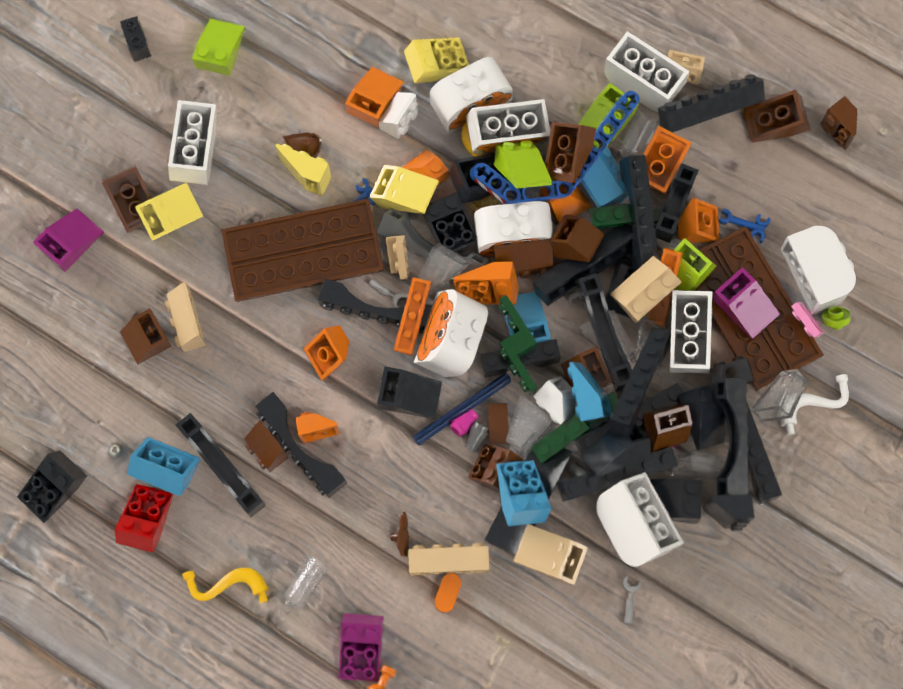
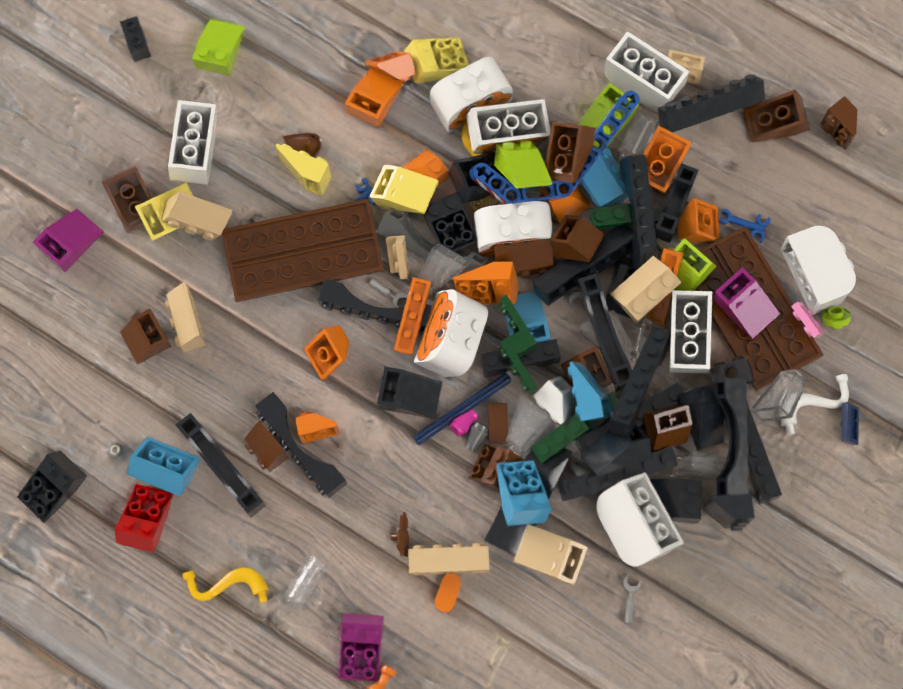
white slope [379,92,418,139] -> none
none -> tan slope [162,191,232,240]
none -> slope [365,51,416,82]
none -> dark blue plate [841,403,859,445]

